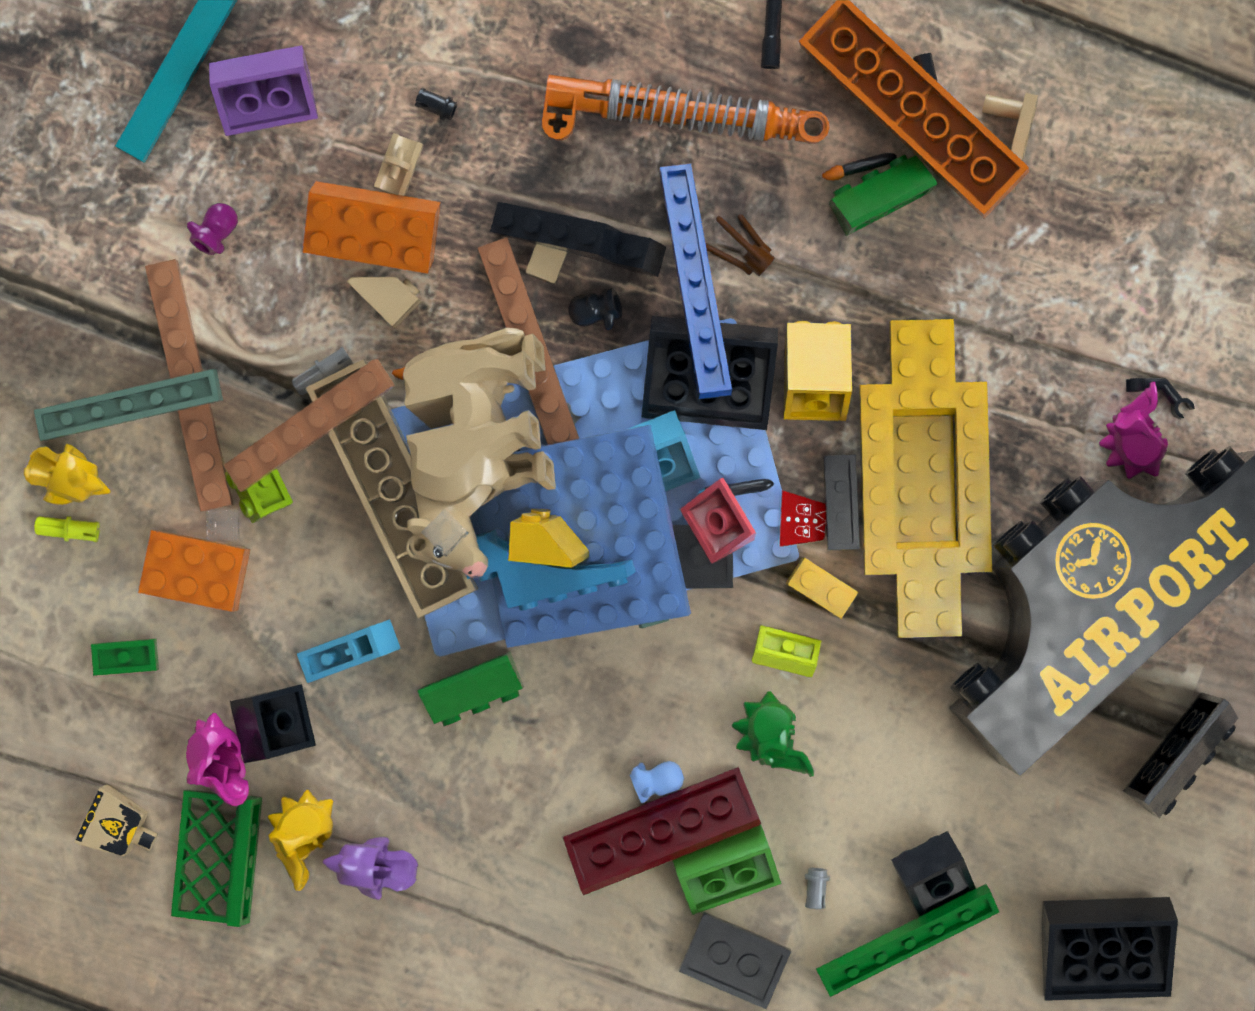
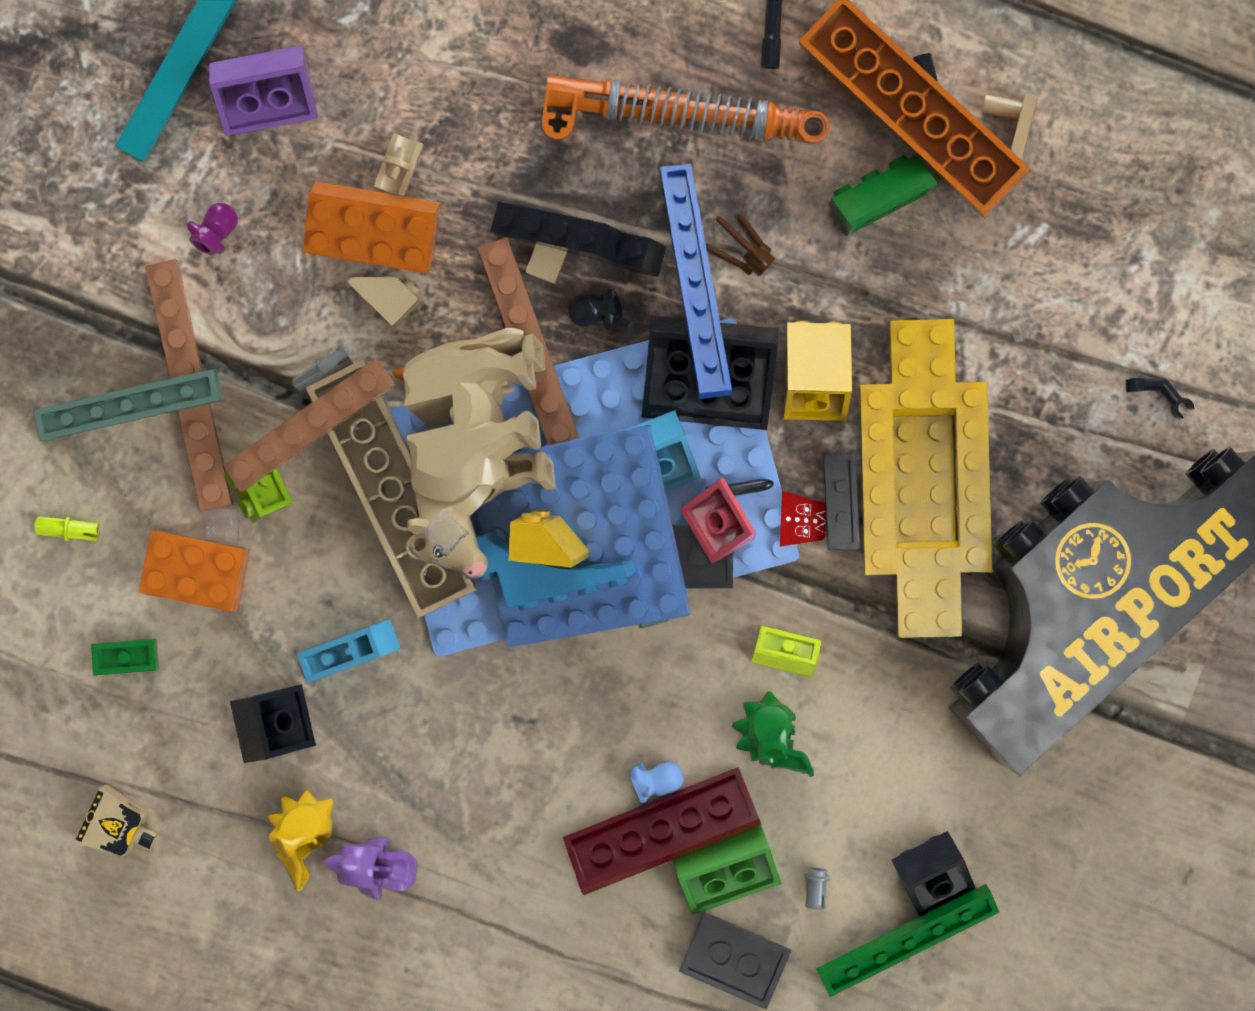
yellow head [24,444,110,505] -> none
green fence [171,790,262,927] -> none
dark pink head [186,713,249,806] -> none
black pin [415,88,457,121] -> none
green slope [417,652,524,726] -> none
yellow brick [785,557,858,619] -> none
black piece [822,153,897,181] -> none
black slope [1042,897,1178,1001] -> none
dark pink head [1099,382,1168,479] -> none
black slope [1123,693,1238,818] -> none

